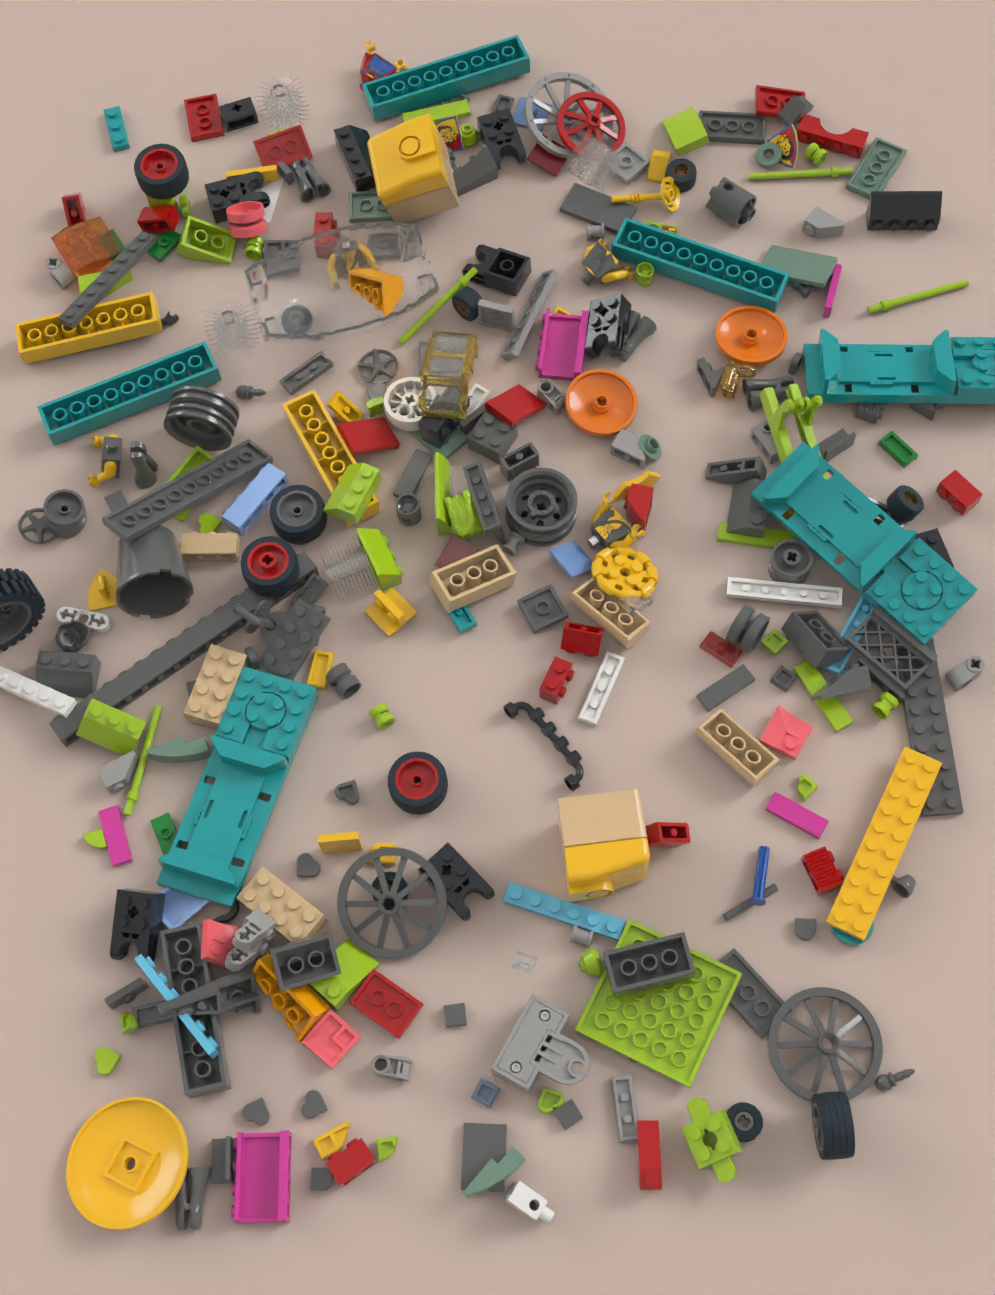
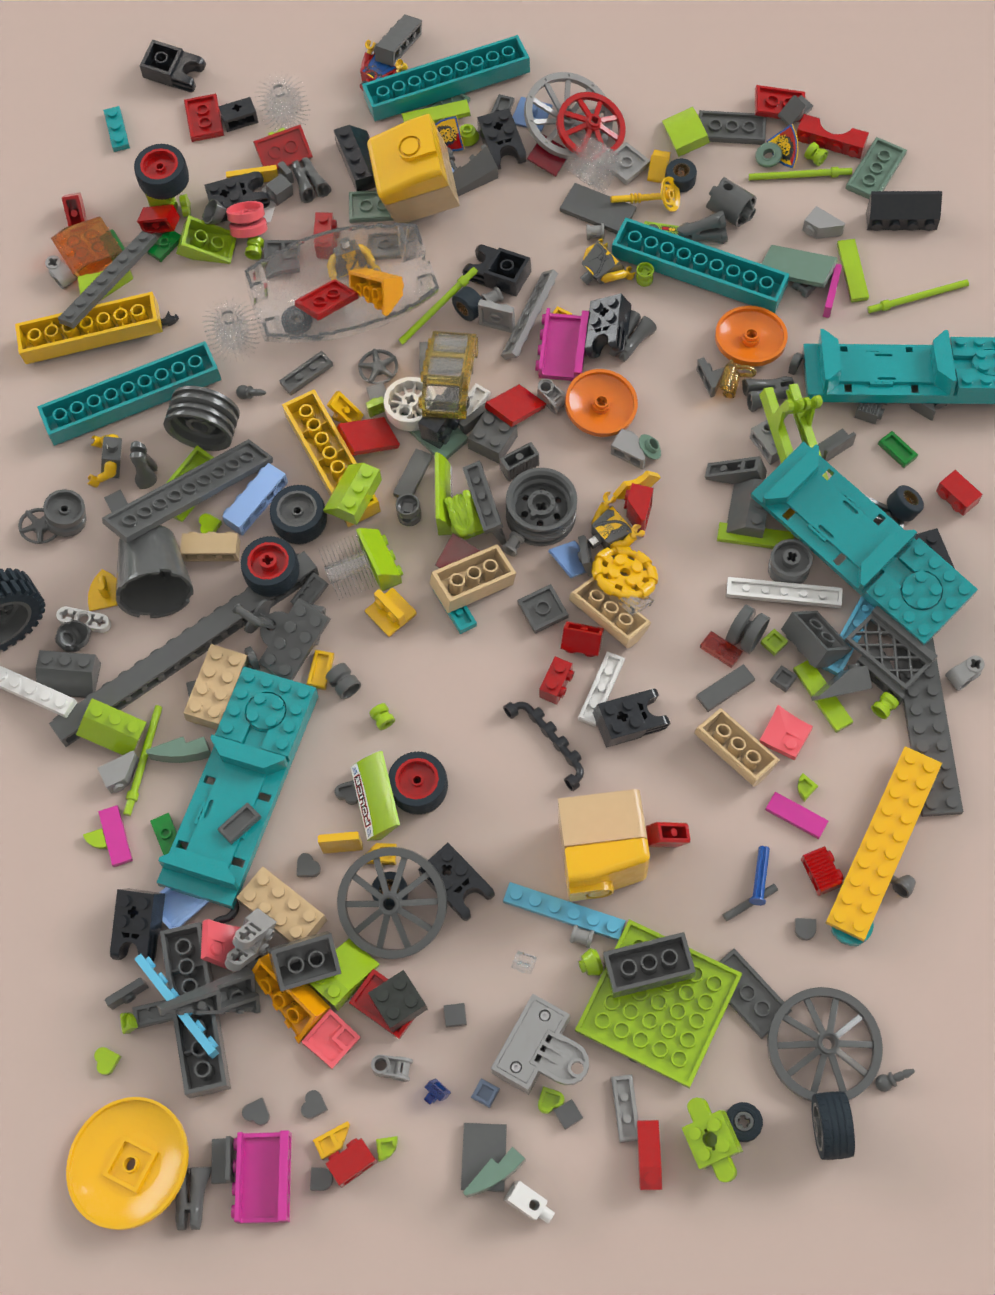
none -> black brick [139,39,206,92]
none -> dark grey hat [202,199,227,225]
none -> dark grey tile [217,802,261,845]
none -> dark grey brick [266,174,293,206]
none -> red tile [295,279,359,321]
none -> lime slope [350,751,400,841]
none -> pearl dark grey brick [368,970,428,1033]
none -> dark grey brick [374,14,422,66]
none -> clear blue tile [424,1078,451,1105]
none -> light grey bush [481,287,504,303]
none -> dark grey plate [577,535,593,576]
none -> black brick [592,689,671,748]
none -> dark grey piece [677,210,728,243]
none -> lime tile [837,239,869,302]

